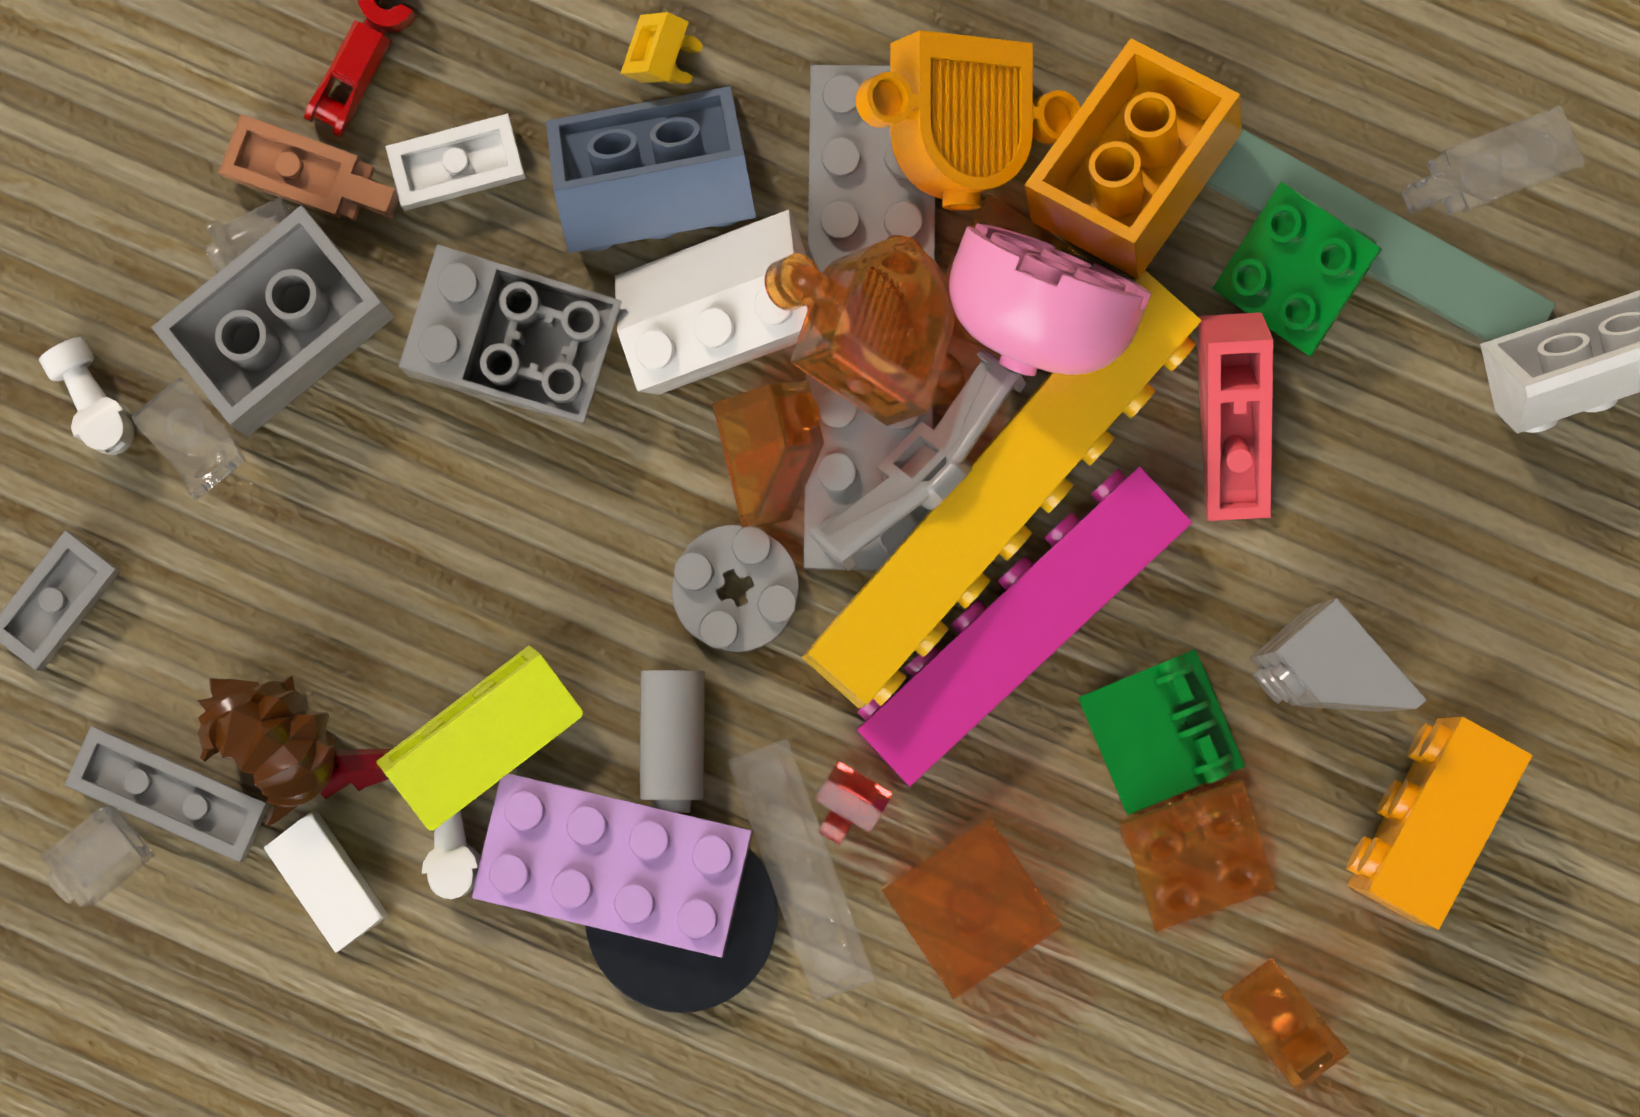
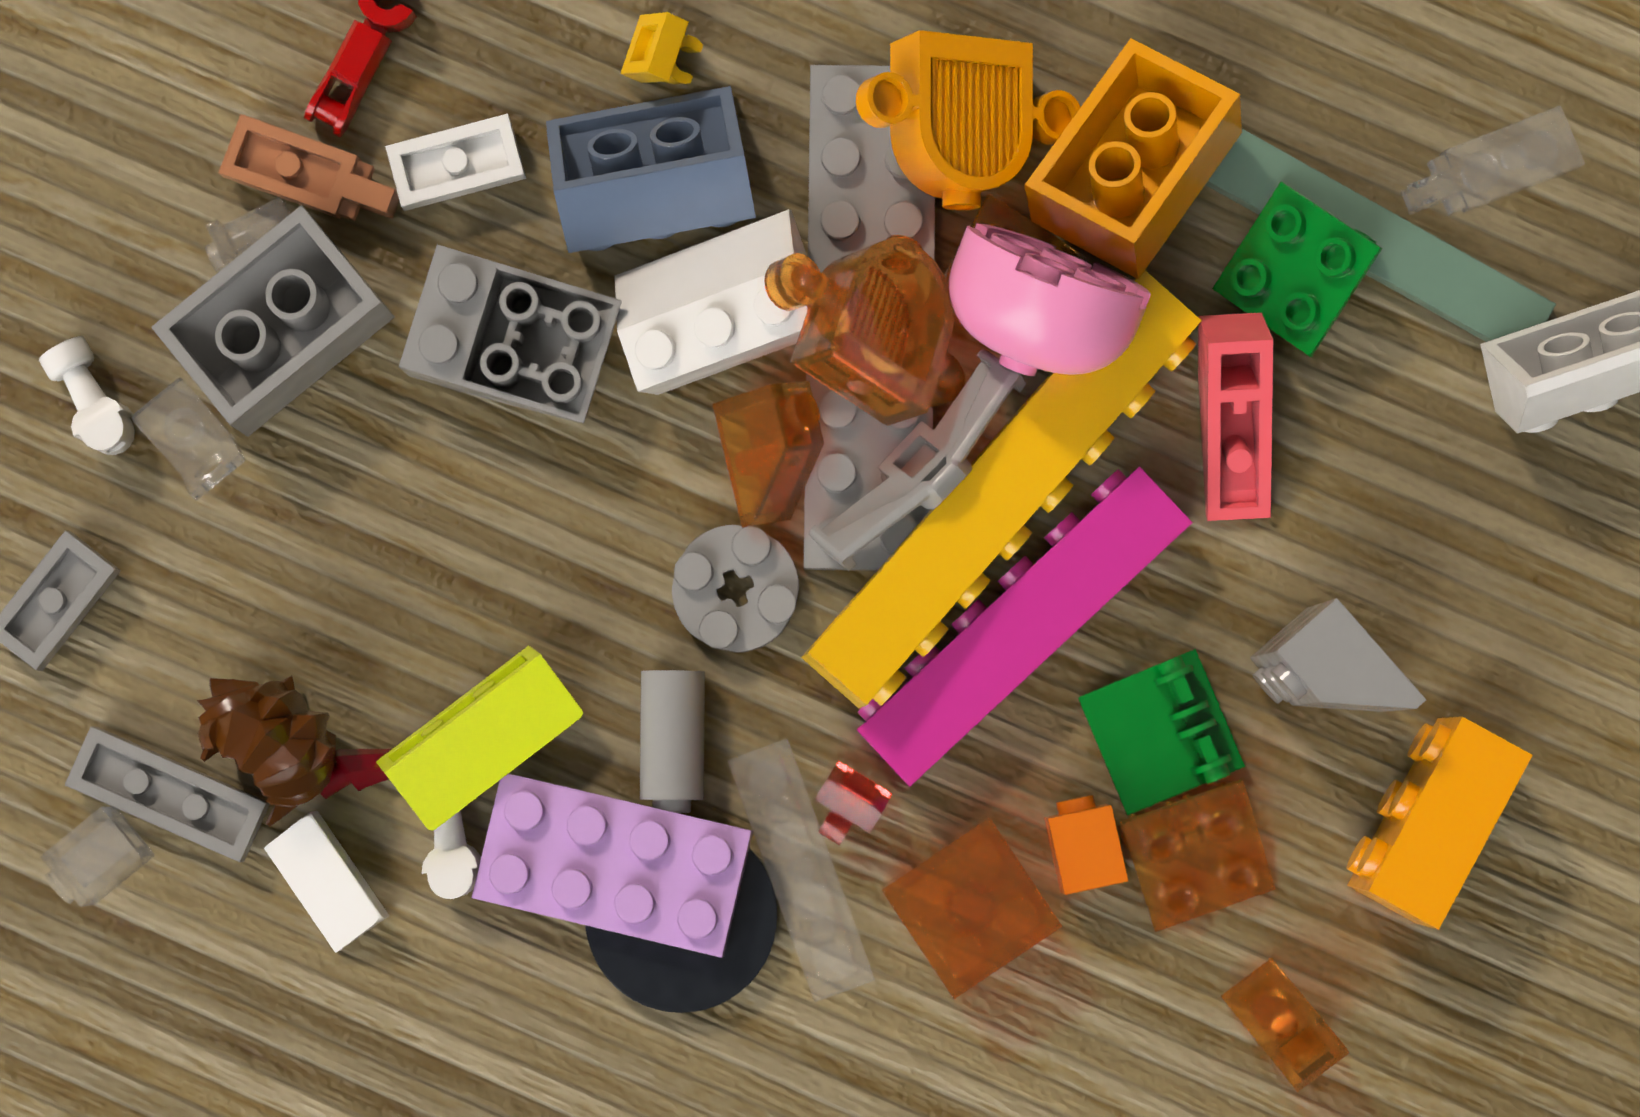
none -> orange brick [1044,795,1128,895]

